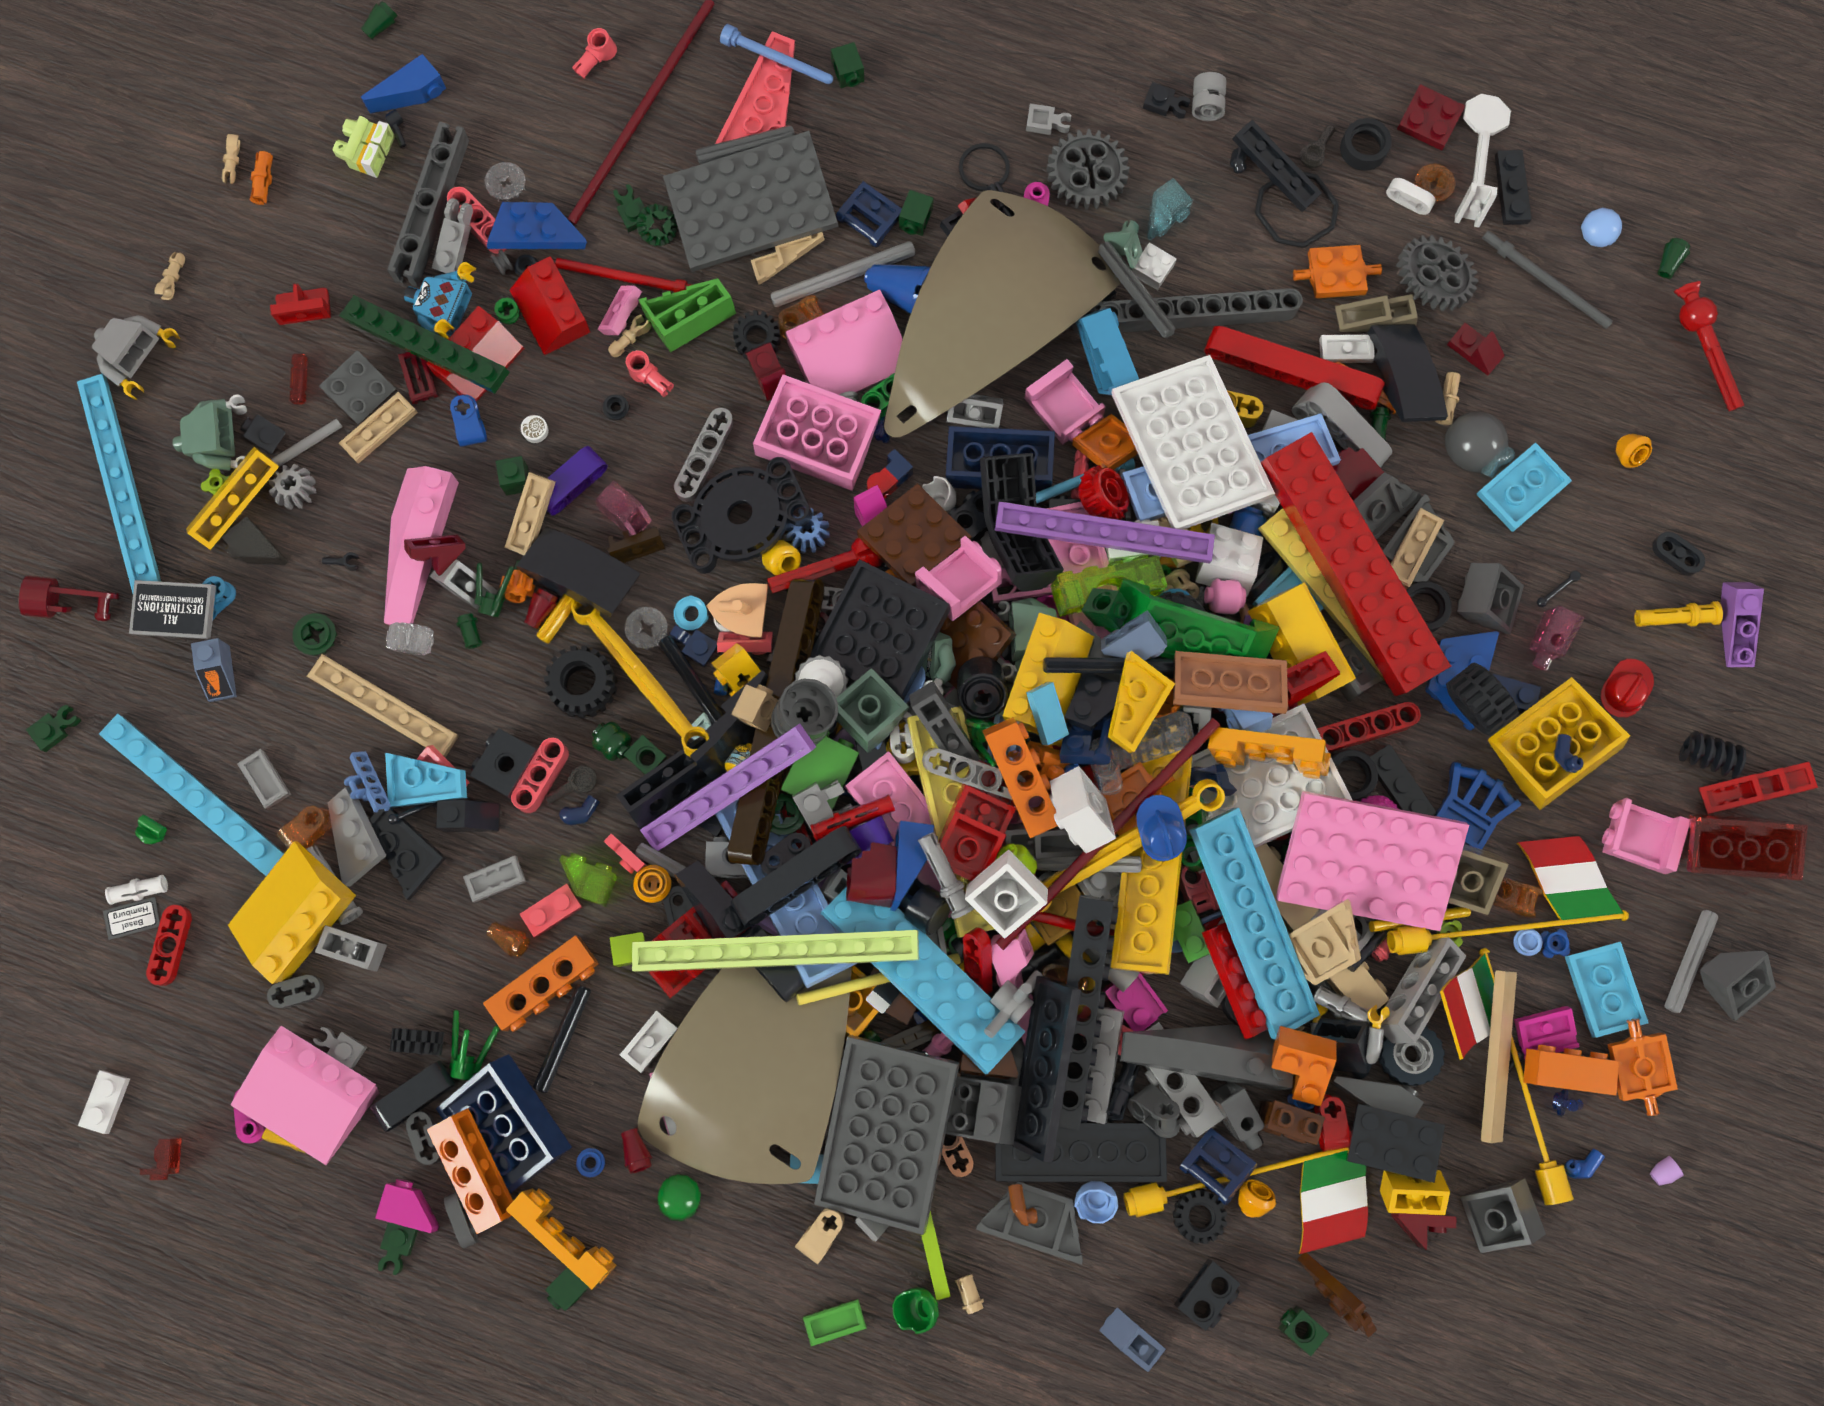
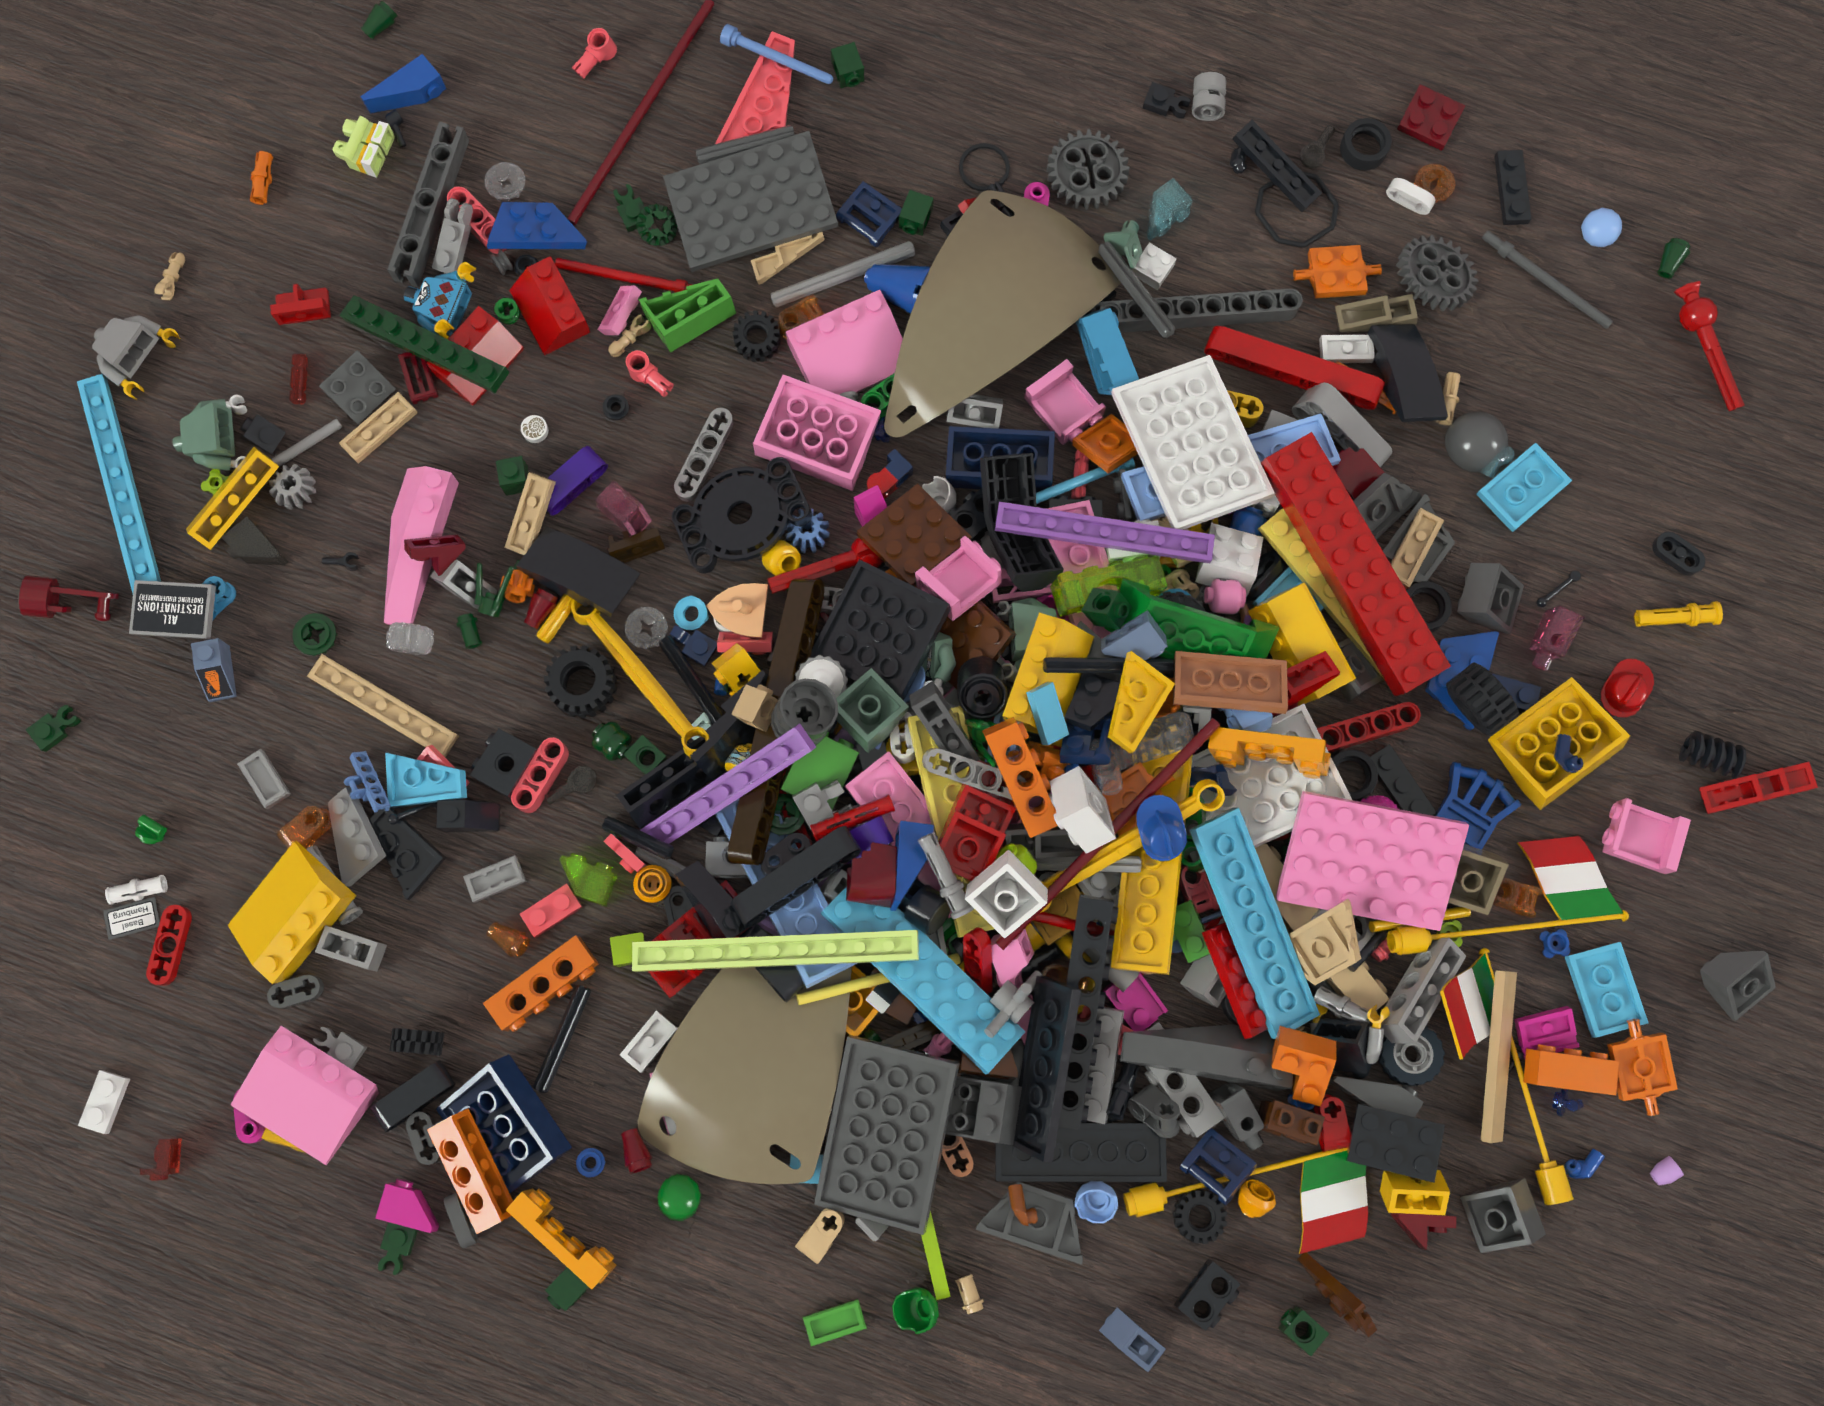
medium azure plate [99,713,284,876] -> none
tan piece [222,134,240,184] -> none
green plant [449,1010,499,1080] -> none
blue piece [450,395,487,447] -> none
dark blue arm [559,795,600,825] -> none
dark red slope [745,342,786,401] -> none
light grey plate [1026,103,1071,135] -> none
red gear [1079,465,1130,520] -> none
dark green pin [1370,407,1391,441] -> none
dark red slope [1447,323,1505,376] -> none
white piece [1454,94,1511,227] -> none
light blue plate [1513,929,1543,956] -> none
light orange cone [1616,434,1652,468] -> none
light grey axle [1664,910,1718,1013] -> none
clear red windscreen [1687,814,1808,880] -> none
medium lavender slope [1720,582,1764,667] -> none
none -> black axle [602,817,674,860]

